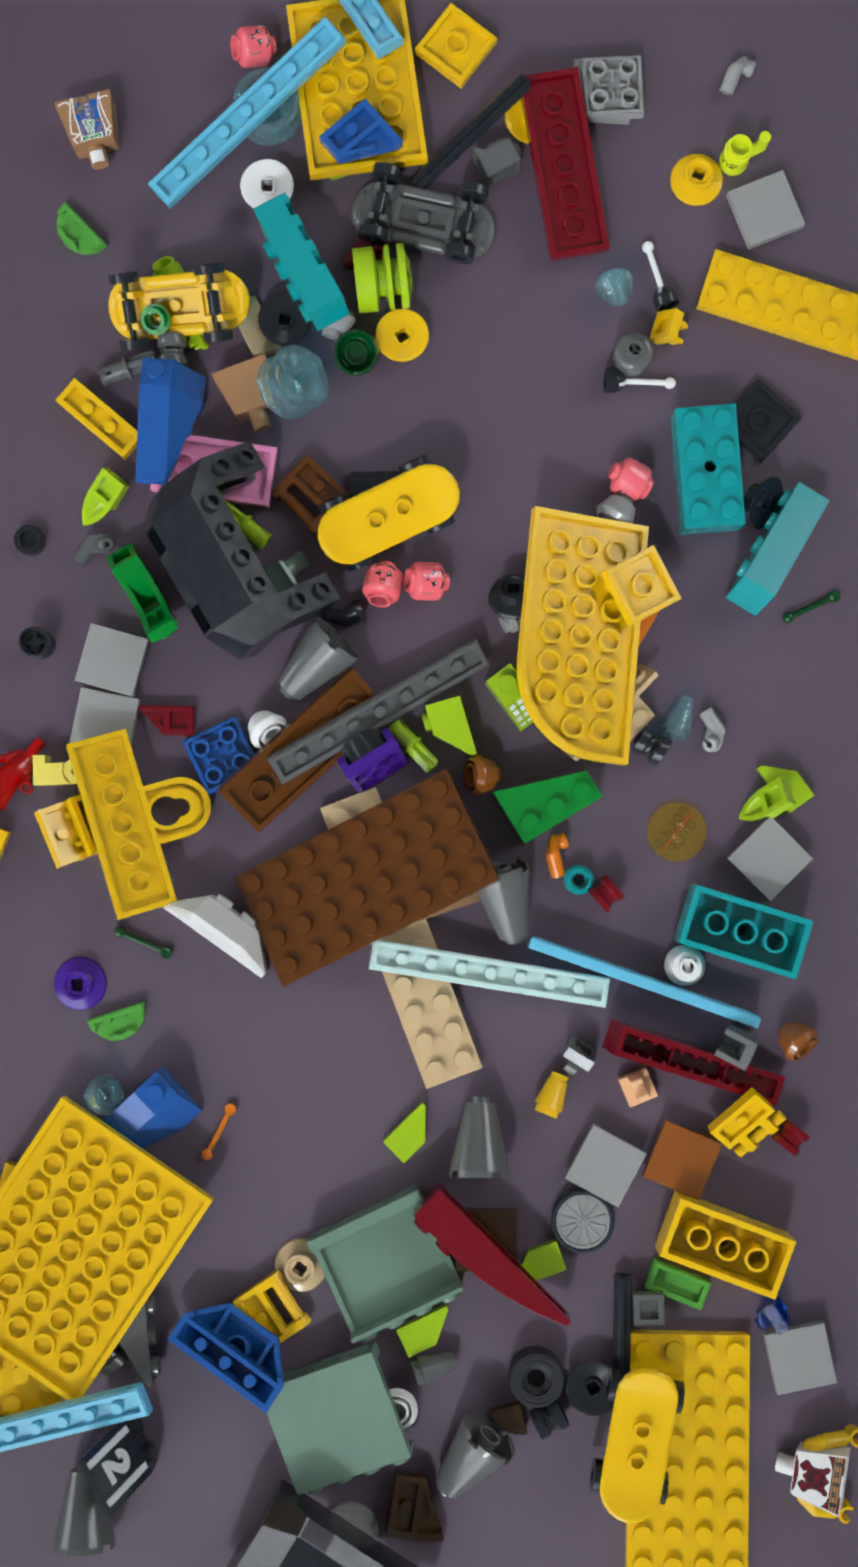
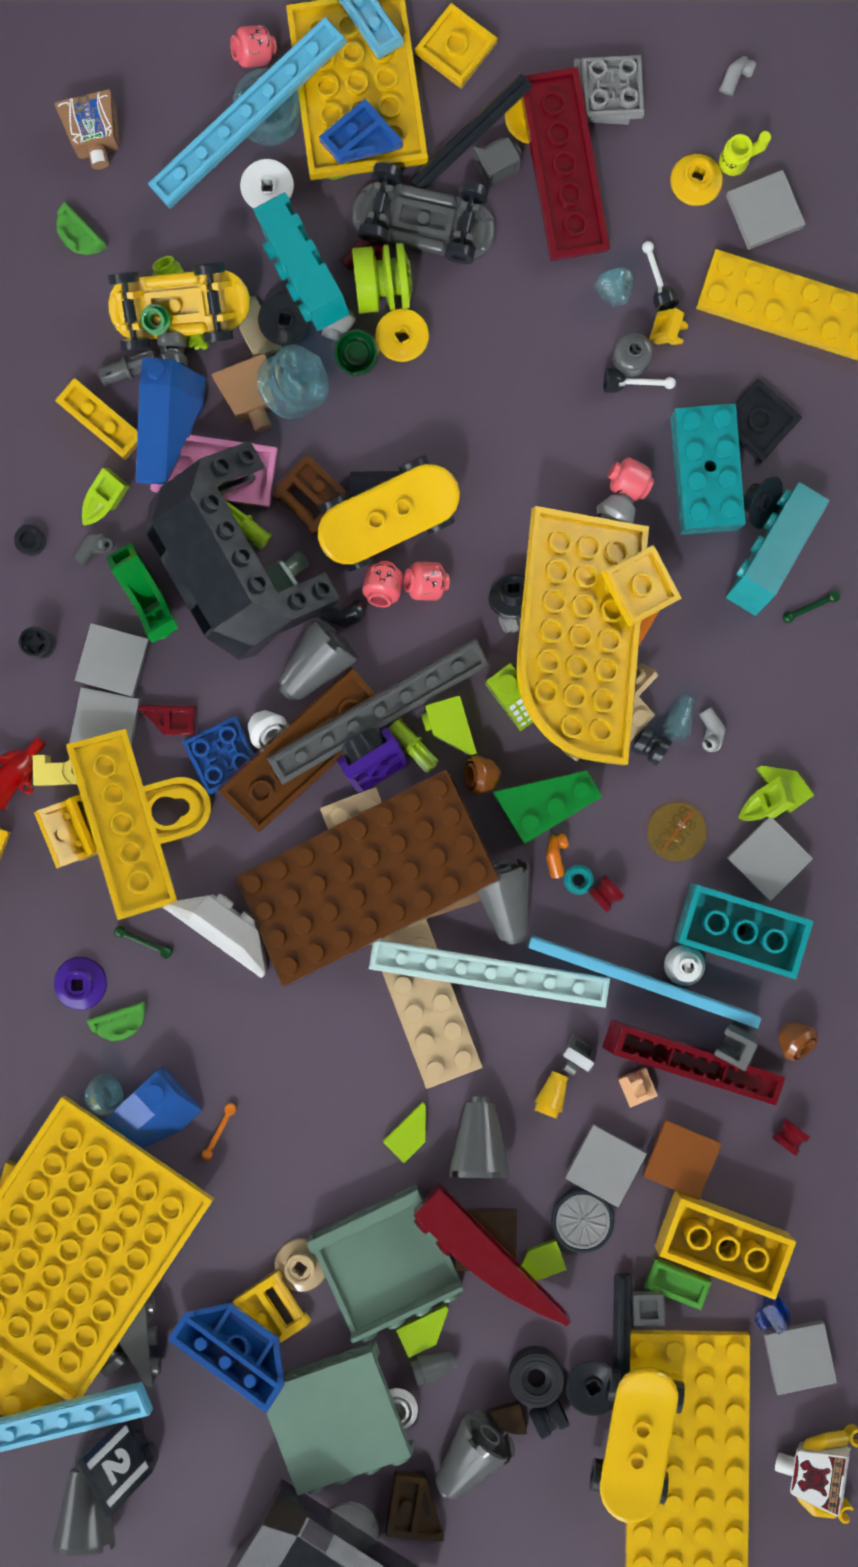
yellow plate [707,1087,786,1158] -> none

